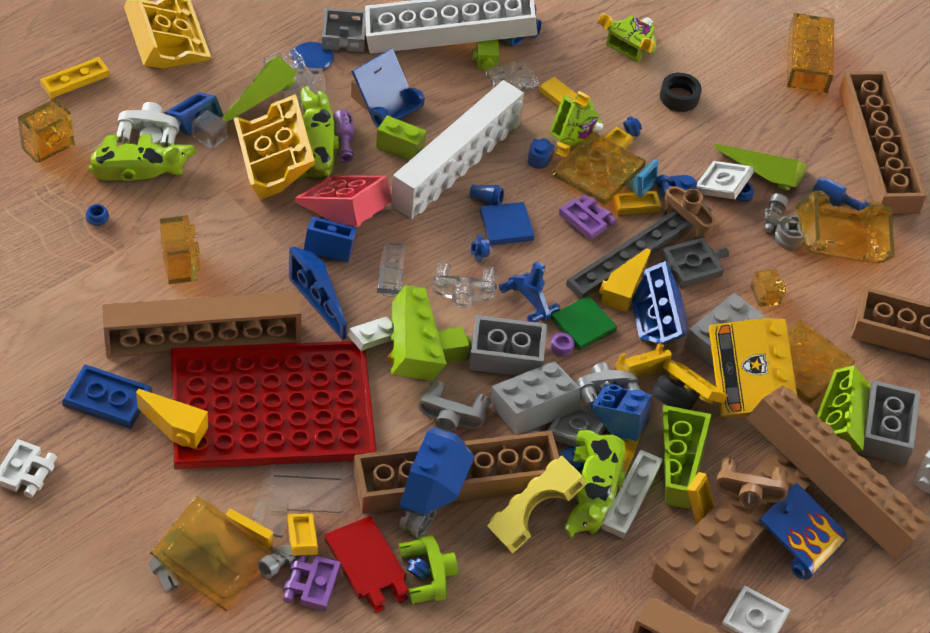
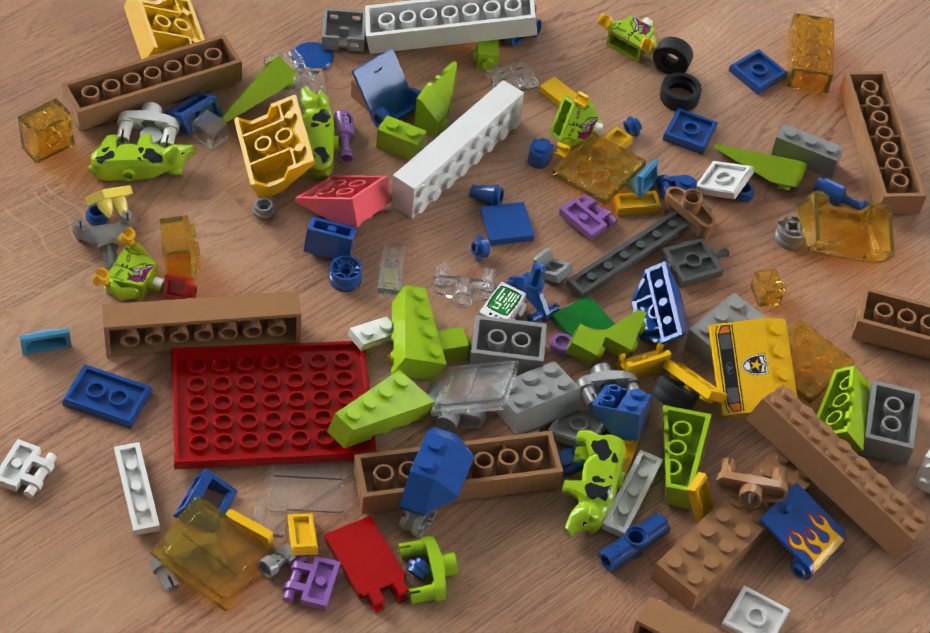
yellow plate [40,57,110,99] -> none
yellow slope [136,389,208,449] -> none
blue wedge [289,247,347,340] -> none
light yellow arch [487,456,587,554] -> none
yellow slope [599,248,651,313] -> none
light grey piece [764,194,788,233] -> none
none -> dark azure slope [20,329,72,355]
none -> medium nougat brick [61,34,242,131]
none -> light grey axle [73,210,134,269]
none -> light yellow tile [85,185,133,219]
none -> lime torso [93,227,164,301]
none -> white plate [114,442,160,536]
none -> red bracket [162,273,197,300]
none -> blue tile [173,468,238,533]
none -> light grey plate [252,197,275,219]
none -> lime wedge [327,370,435,448]
none -> blue wheel [329,255,362,292]
none -> lime wedge [414,61,457,138]
none -> clear piece [431,360,519,416]
none -> brick [479,282,527,320]
none -> light grey bracket [533,248,573,283]
none -> lime arch [565,310,647,365]
none -> blue piece [598,513,671,571]
none -> black tyre [653,37,693,74]
none -> blue tile [663,108,718,155]
none -> blue tile [729,49,788,95]
none -> light grey brick [771,124,844,179]

